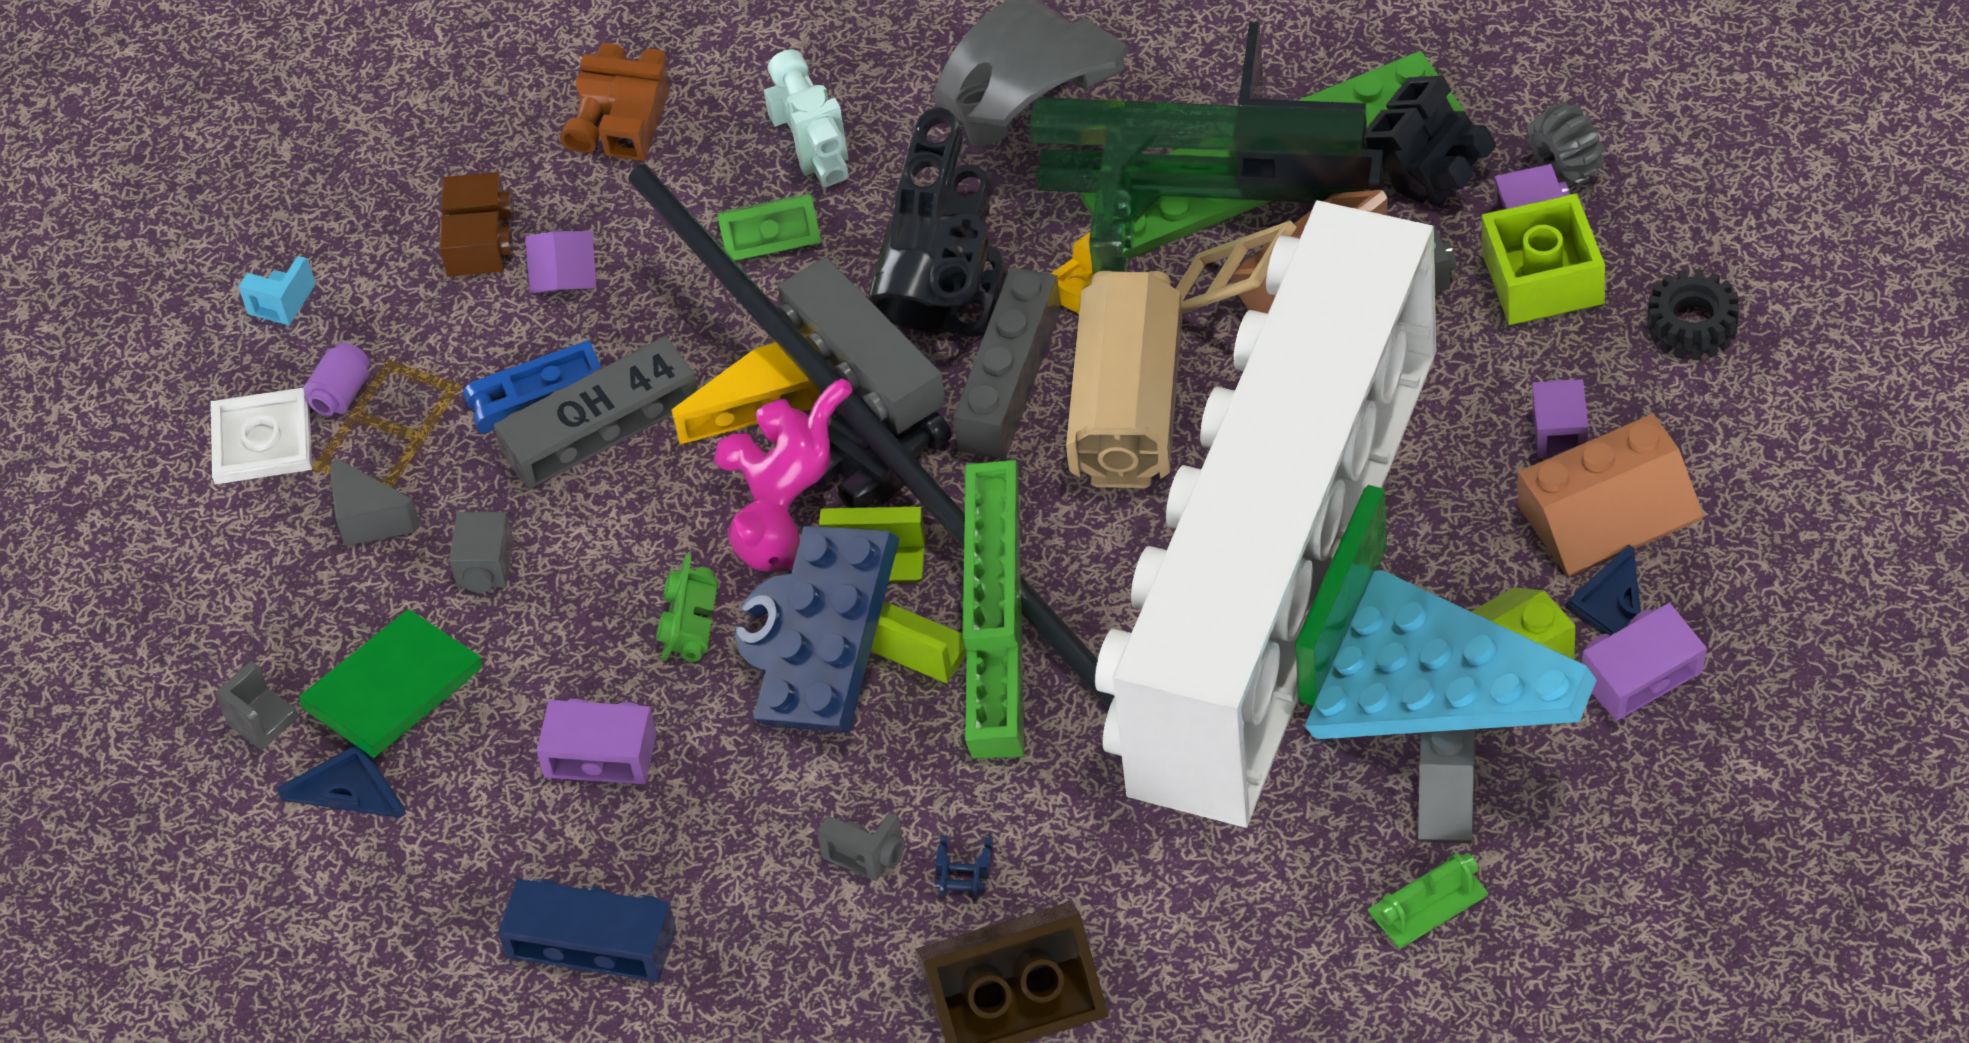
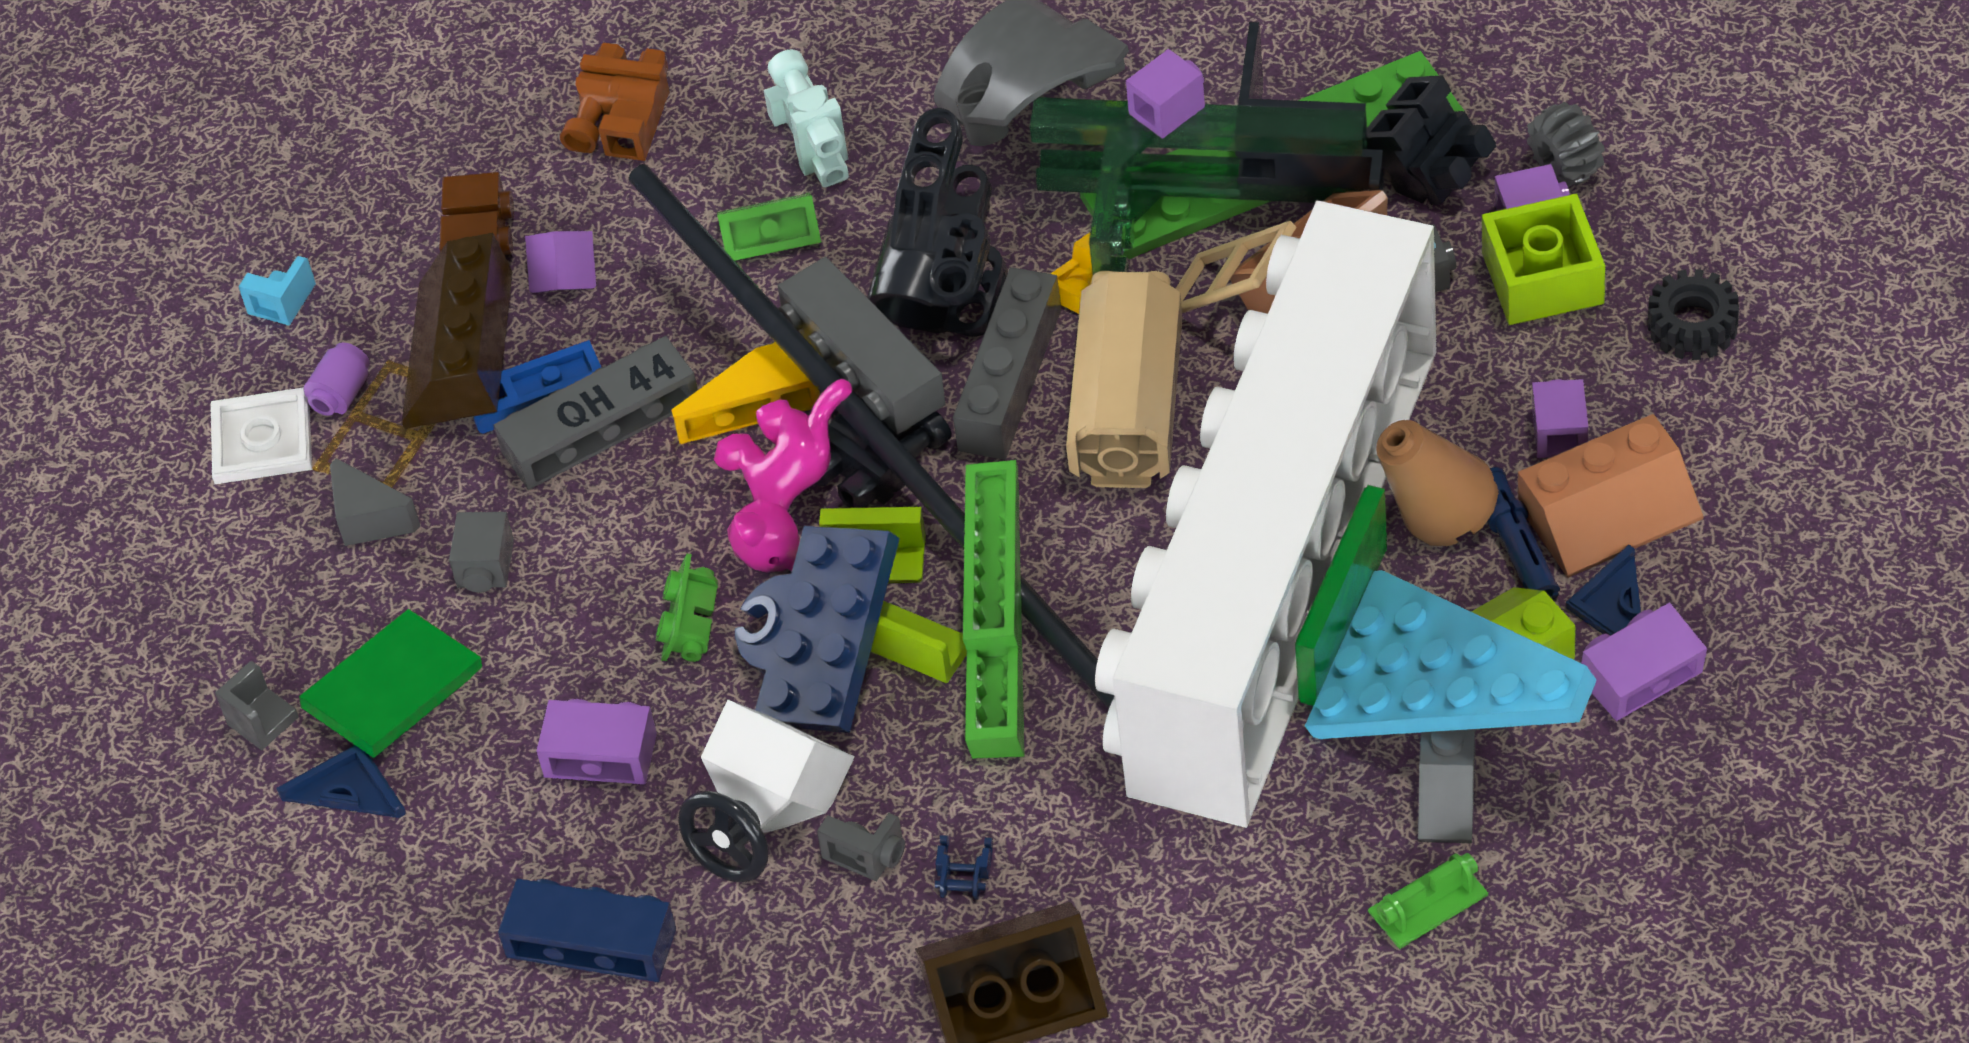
none -> dark brown slope [401,232,513,429]
none -> white piece [678,700,855,882]
none -> medium lavender brick [1126,49,1205,139]
none -> medium nougat cone [1376,420,1499,546]
none -> dark blue pin [1487,467,1560,600]

